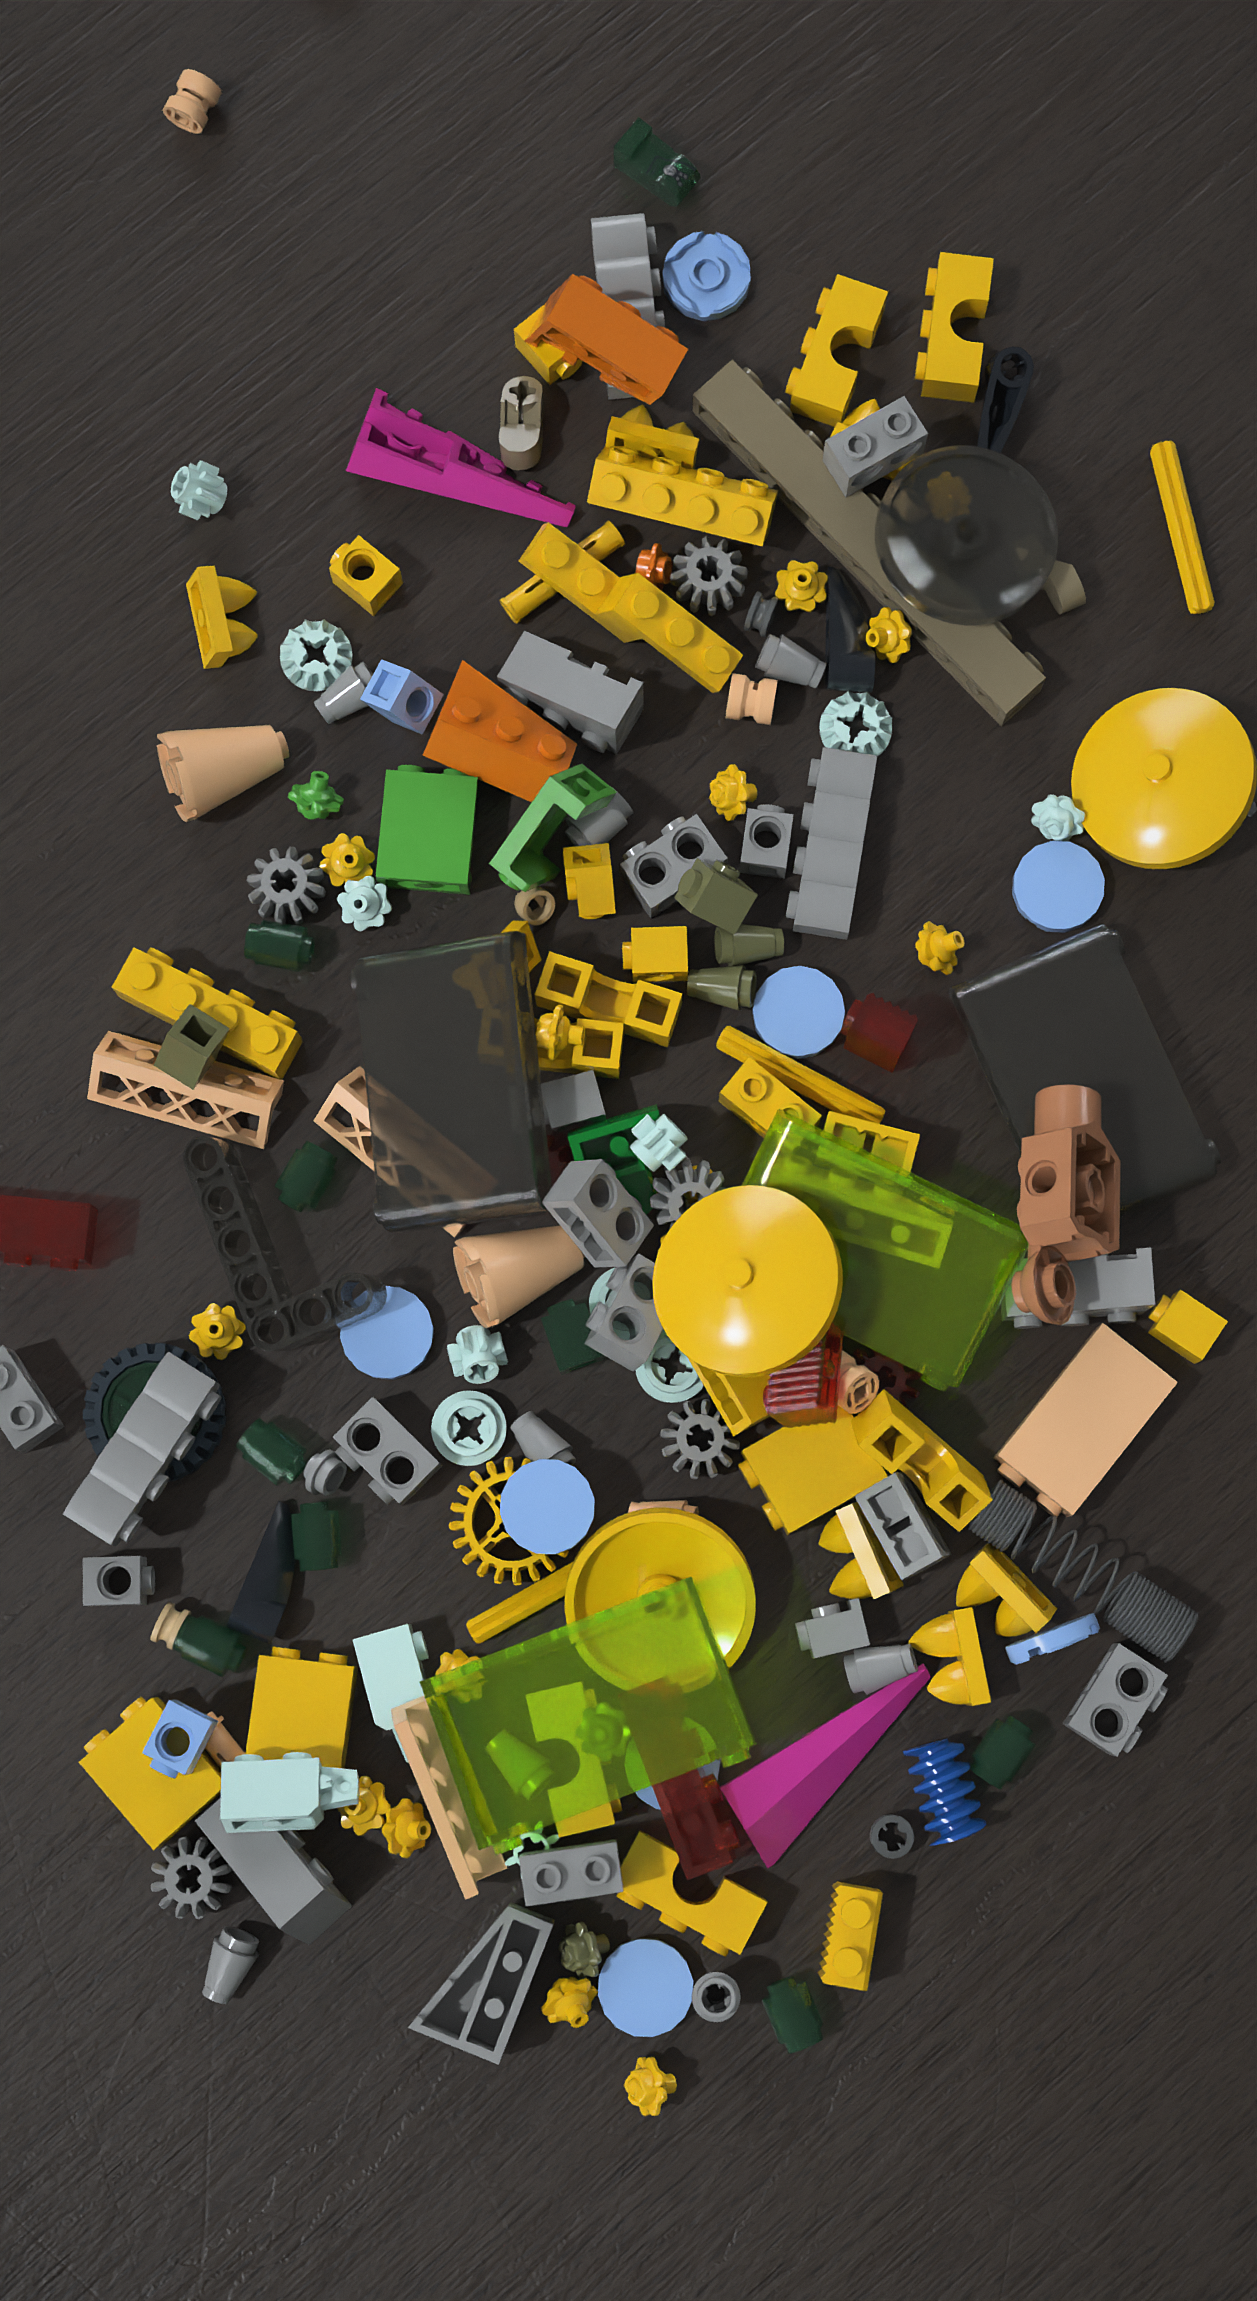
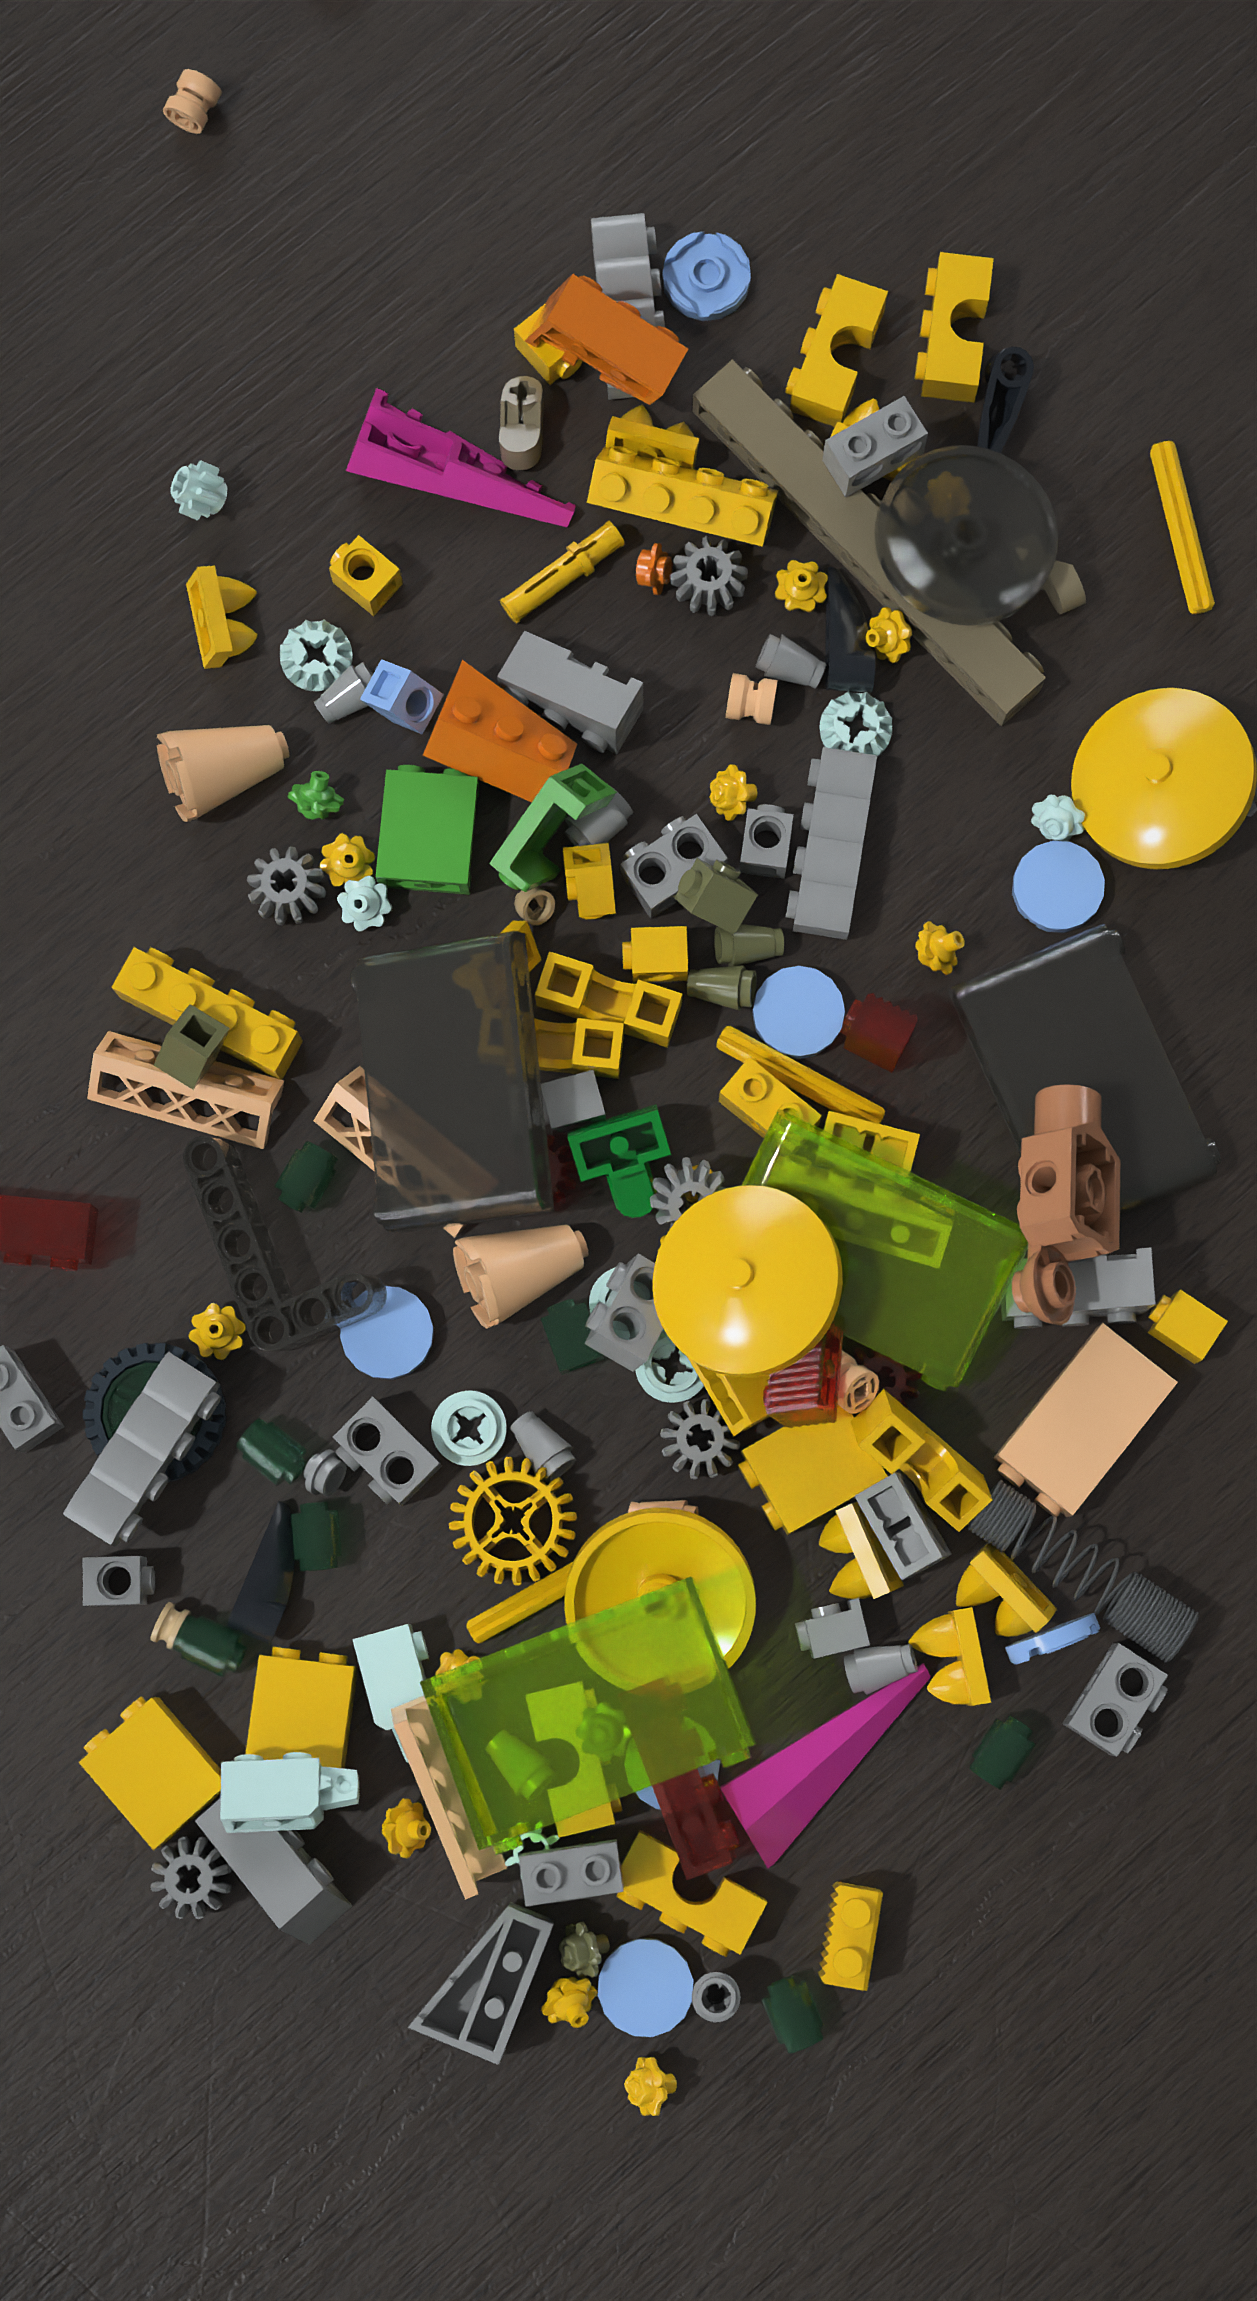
light blue brick [142,1699,218,1779] -> none
light grey cone [202,1927,259,2004] -> none
light nougat pin [205,1711,246,1769] -> none
clear green brick [244,920,315,972] -> none
yellow plant [337,1776,391,1836] -> none
light aqua gear [447,1325,508,1384] -> none
light blue tile [500,1459,595,1555] -> none
yellow bracket [519,522,743,693] -> none
yellow plant [536,1004,584,1061] -> none
light grey brick [542,1159,654,1268] -> none
clear green leg [613,117,701,207] -> none
light aqua gear [629,1114,688,1172] -> none
dark grey bush [744,591,779,637] -> none
dark grey bush [869,1814,914,1859] -> none
blue piece [903,1739,986,1846] -> none

